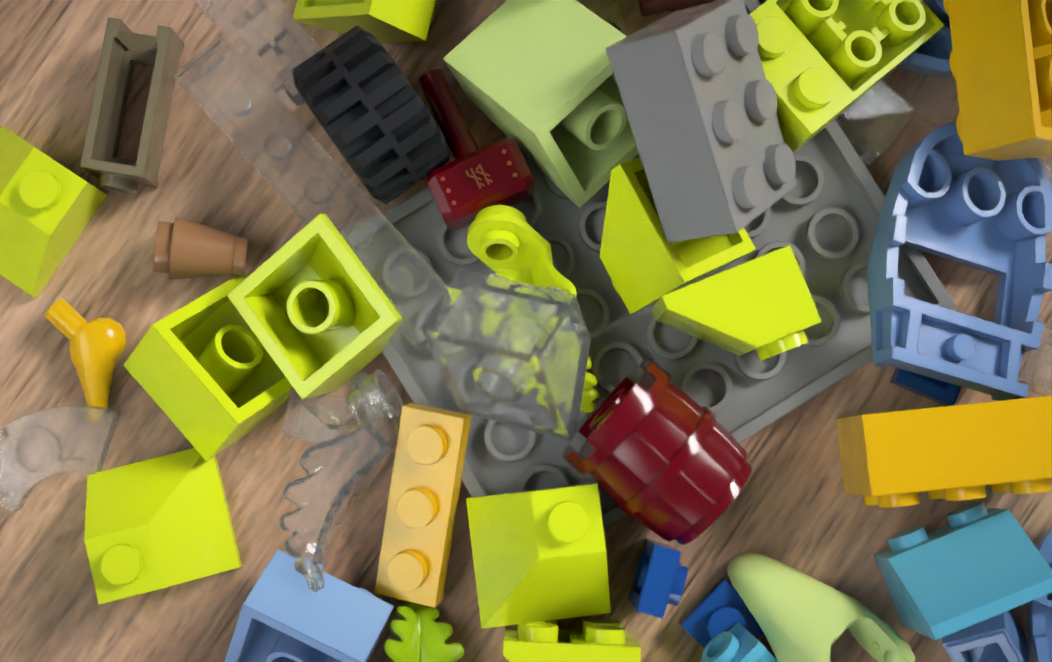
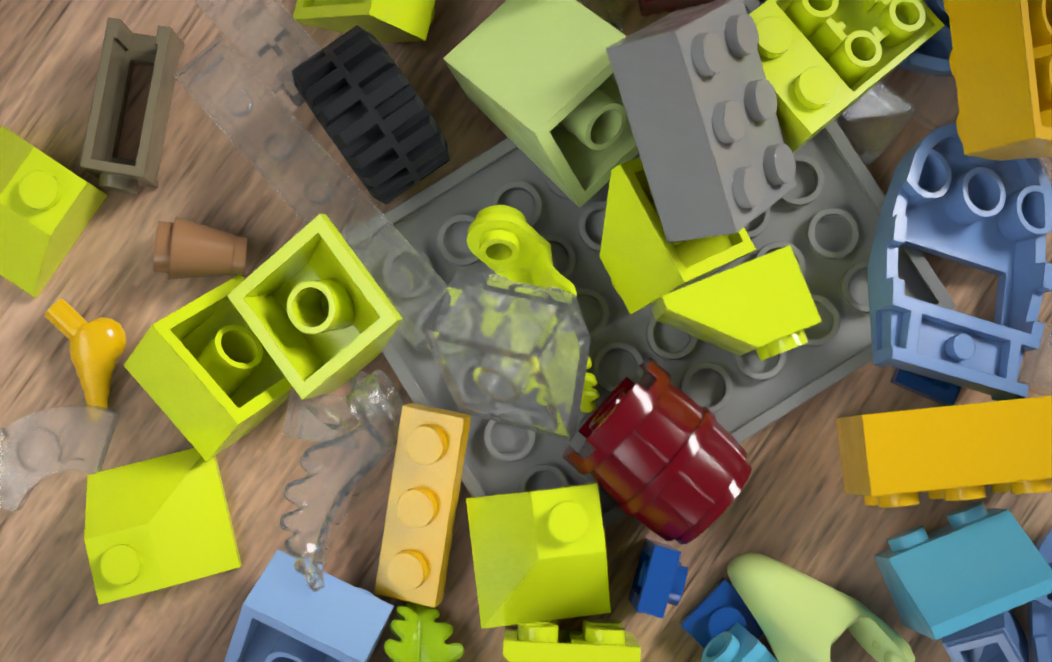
dark red piece [419,69,535,230] -> none

